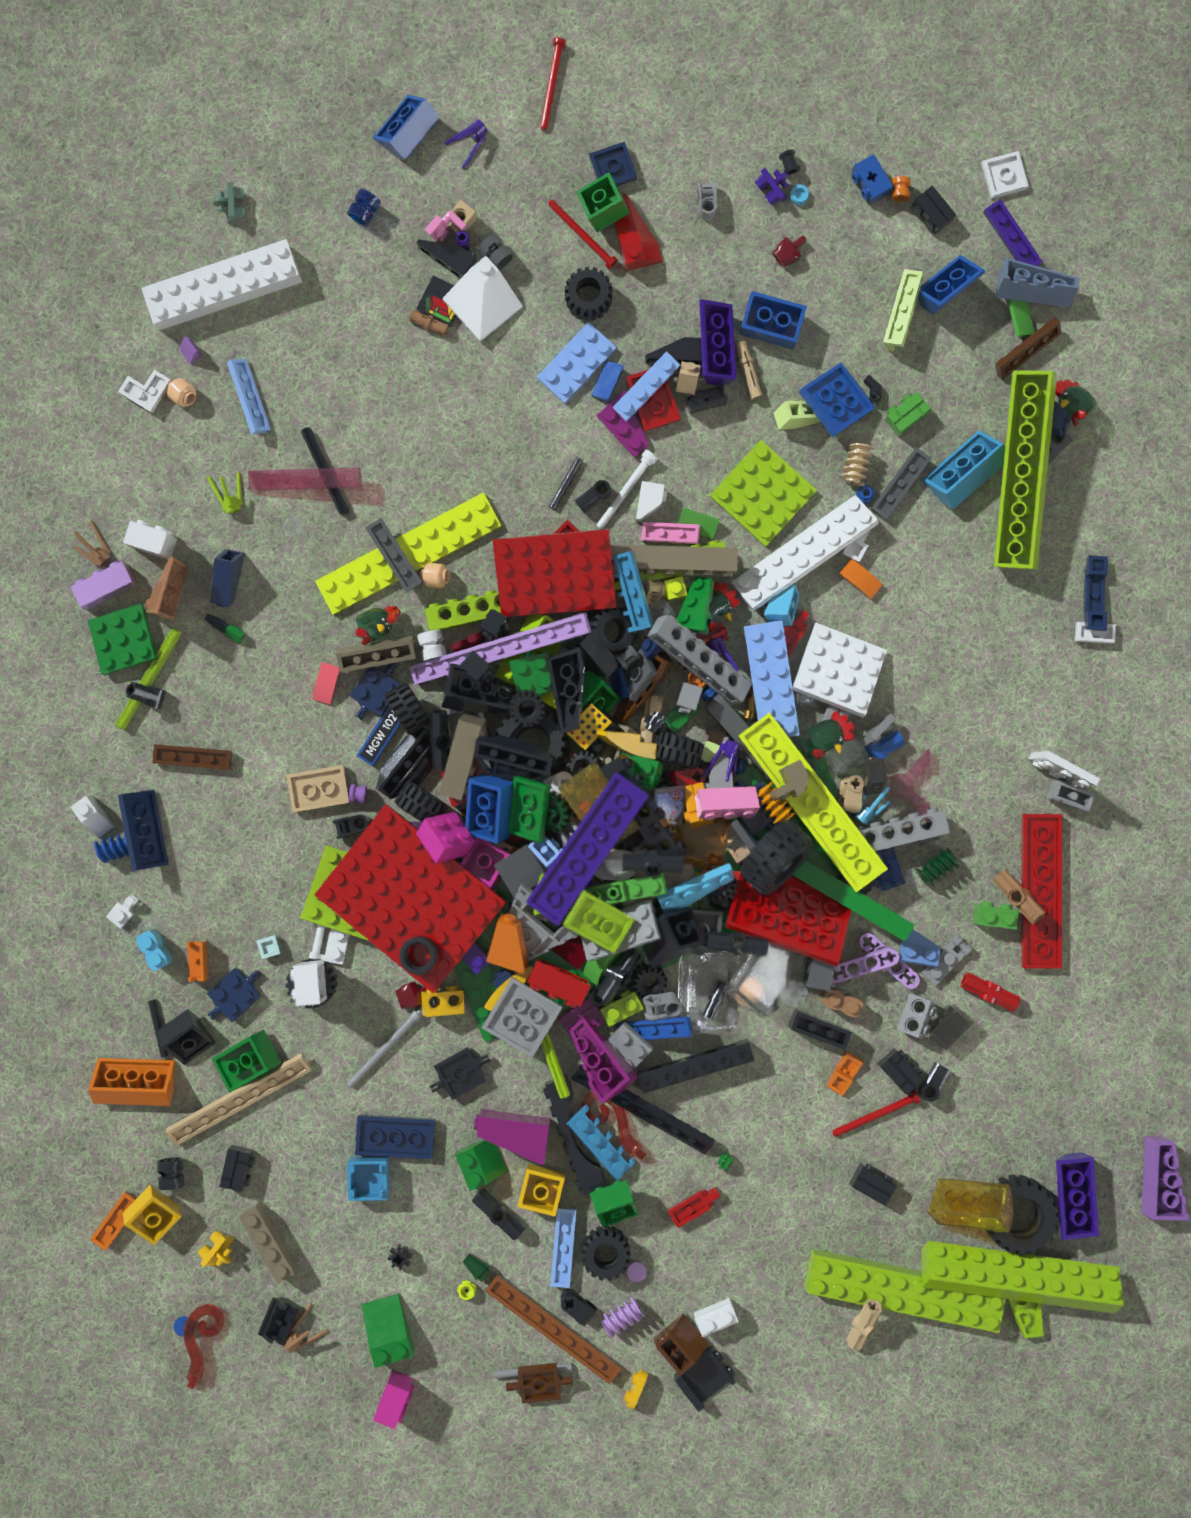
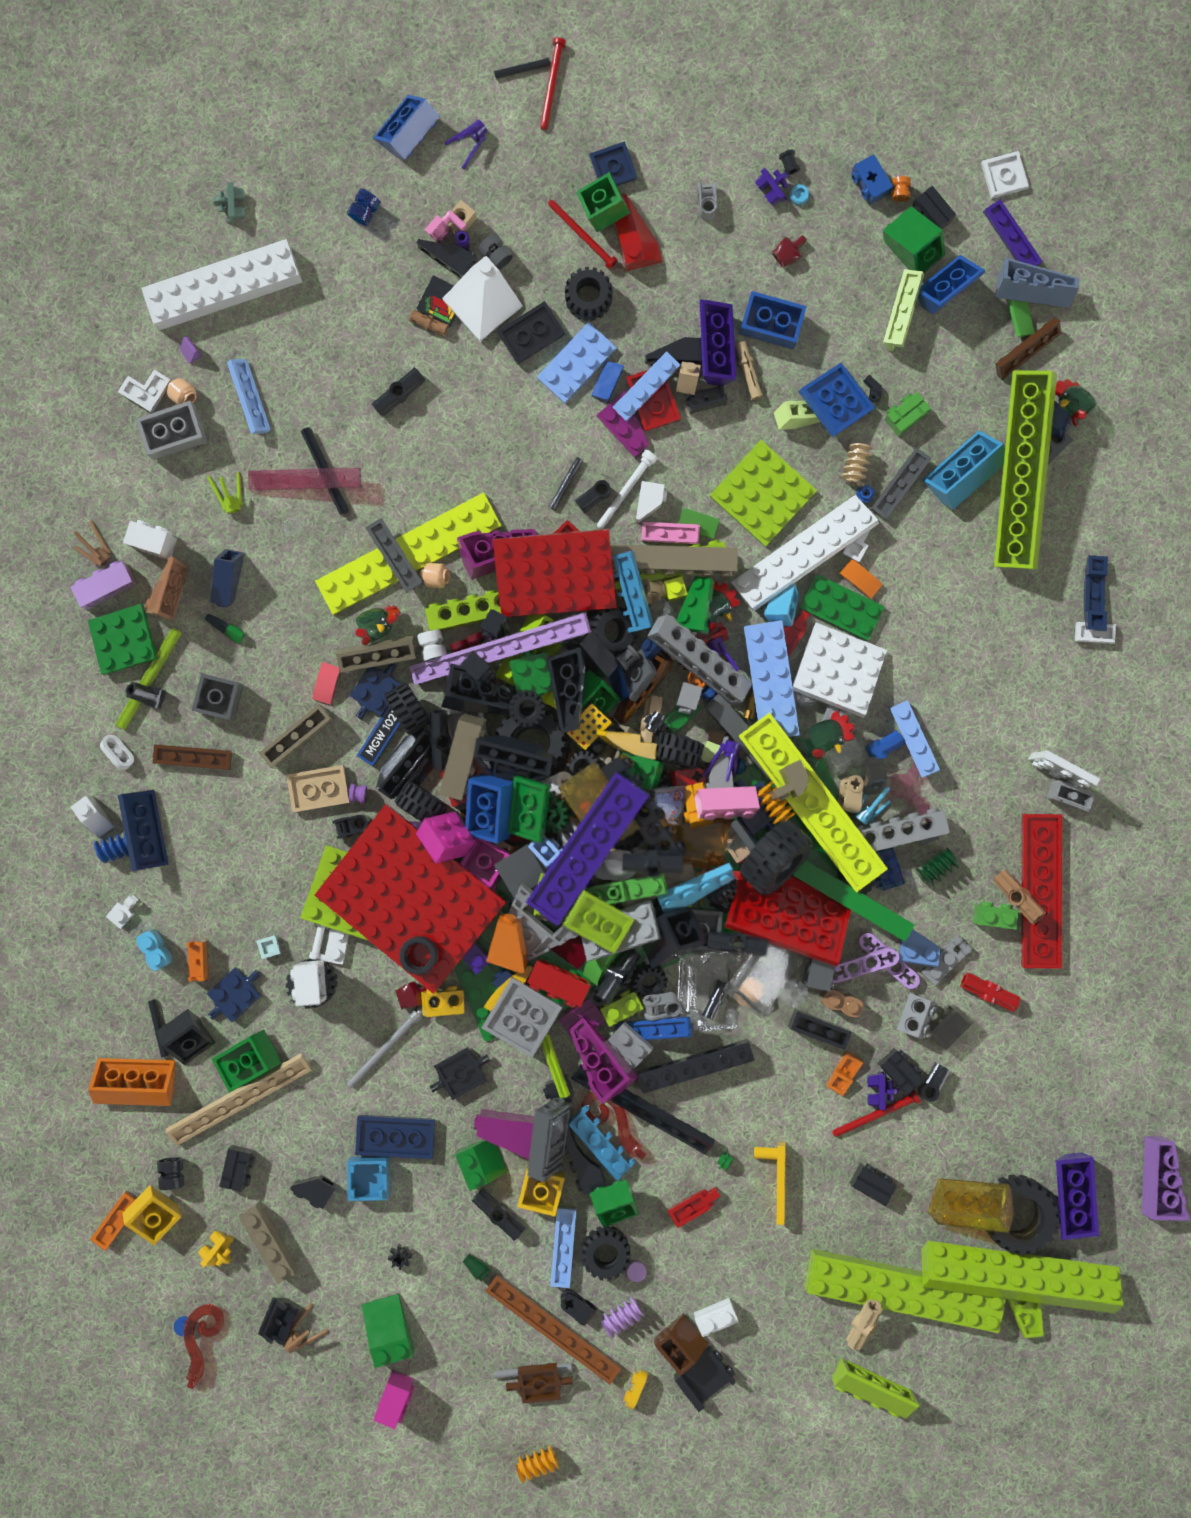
neon yellow plate [457,1280,476,1300] -> none
light grey plate [859,714,896,746] -> none
none -> white plate [100,735,134,770]
none -> light grey brick [136,401,208,460]
none -> dark grey brick [192,673,244,721]
none -> dark tan brick [259,704,334,769]
none -> black slope [290,1175,338,1209]
none -> black piece [371,367,426,418]
none -> magenta wedge [457,529,537,580]
none -> black bar [494,58,550,79]
none -> black plate [497,301,565,365]
none -> light orange piece [516,1445,560,1483]
none -> dark grey door [527,1098,571,1182]
none -> yellow piece [754,1142,786,1225]
none -> green plate [799,574,885,641]
none -> lime slope [832,1358,919,1419]
none -> dark purple hips [867,1071,899,1110]
none -> green slope [883,206,945,273]
none -> light blue plate [890,700,940,778]

